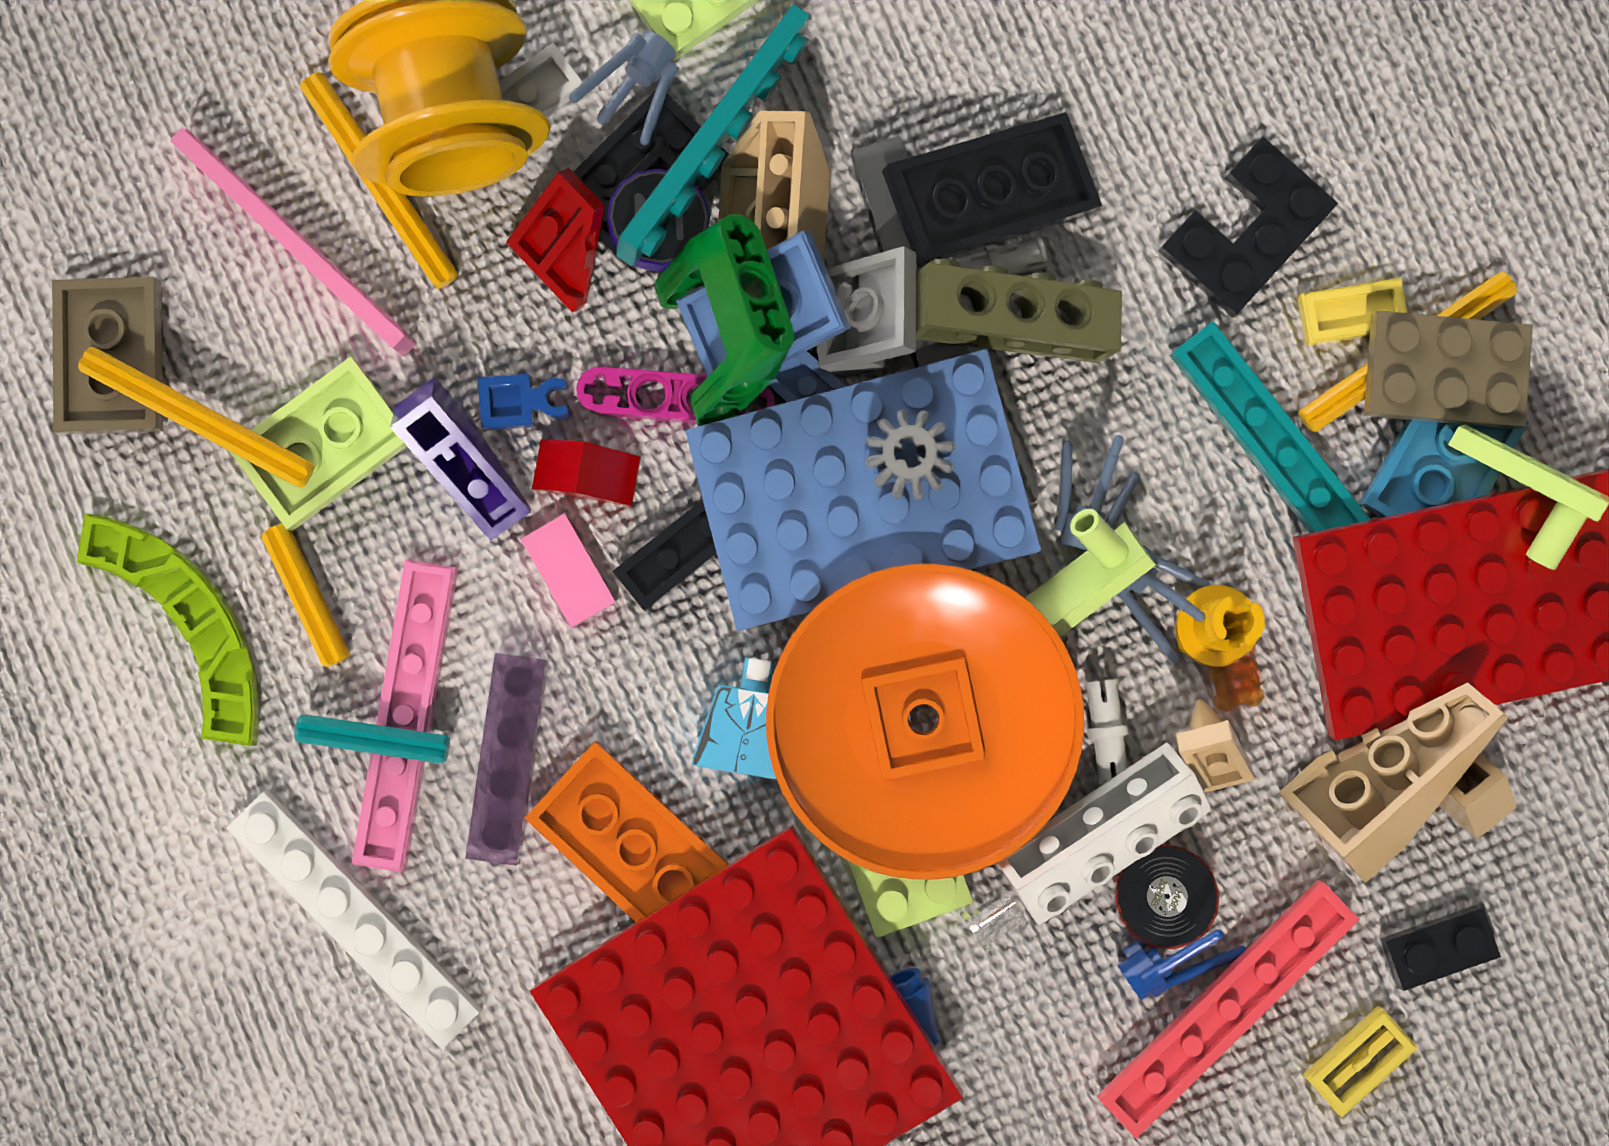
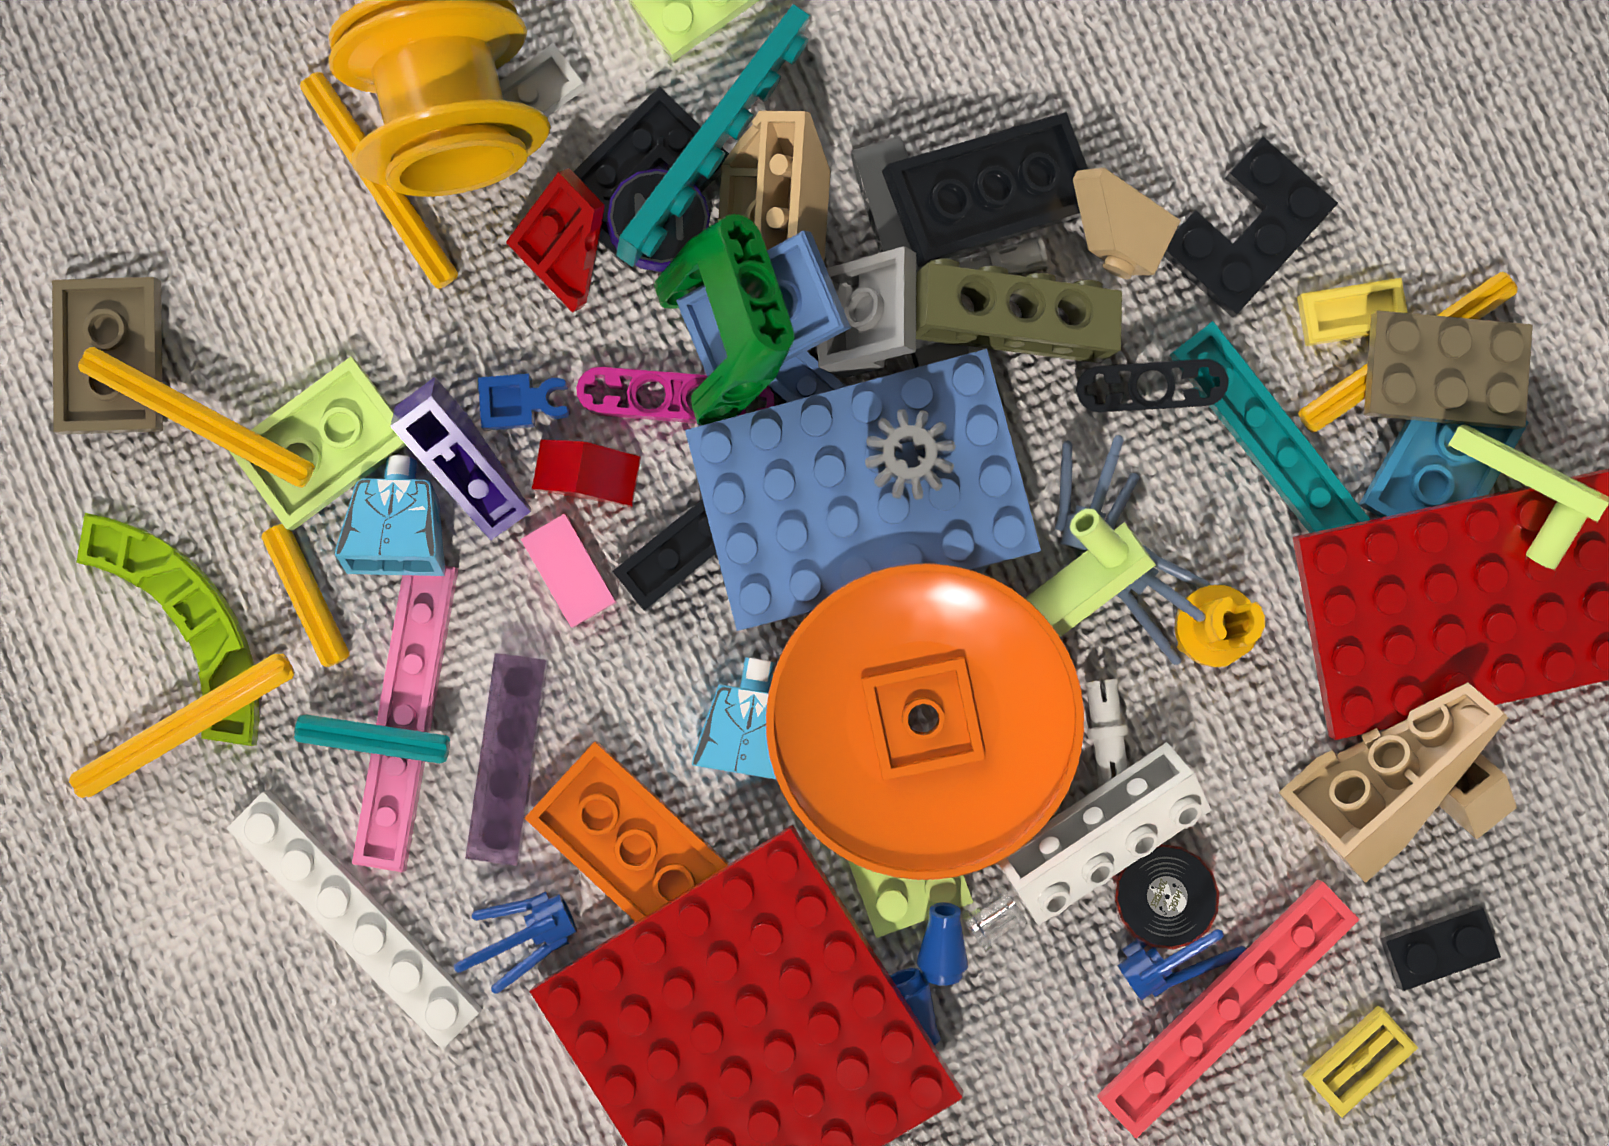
bright pink tile [169,128,416,357] -> none
sand blue plant [569,31,679,145] -> none
tan tile [1176,700,1255,793] -> none
clear orange plate [1207,656,1264,712] -> none
none -> yellow axle [69,654,295,798]
none -> medium azure torso [335,455,445,576]
none -> blue plant [454,891,577,994]
none -> blue cone [917,902,968,986]
none -> tan slope [1073,168,1181,279]
none -> black beam [1076,358,1229,412]

